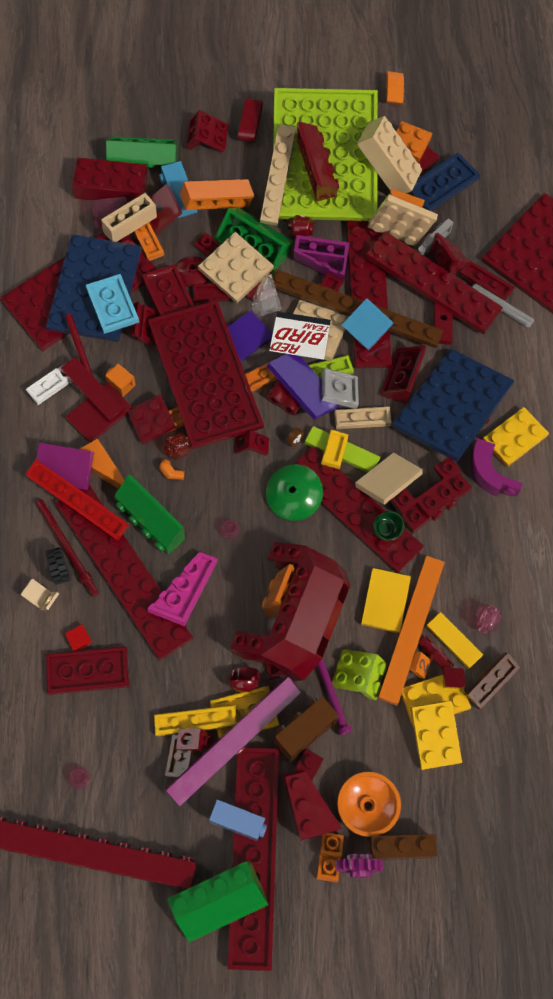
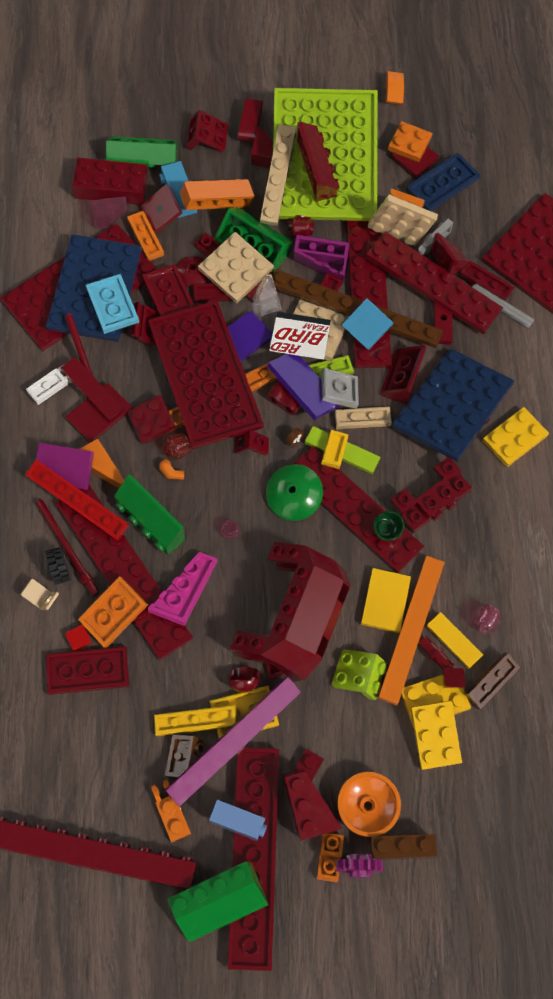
clear pink plate [69,768,90,789] -> none
tan brick [101,193,157,242] -> none
orange brick [105,363,136,397] -> none
dark red bracket [176,728,213,754] -> none
orange slope [262,564,295,619] -> none
reddish brown brick [274,696,339,763] -> none
magenta bar [317,659,353,736] -> none
tan tile [355,453,422,505] -> none
tan brick [357,116,422,193] -> none
orange tile [410,651,431,679] -> none
magenta arch [470,438,523,497] -> none
none -> orange plate [78,576,148,648]
none -> orange hinge [151,779,191,843]
none -> dark red slope [251,126,273,168]

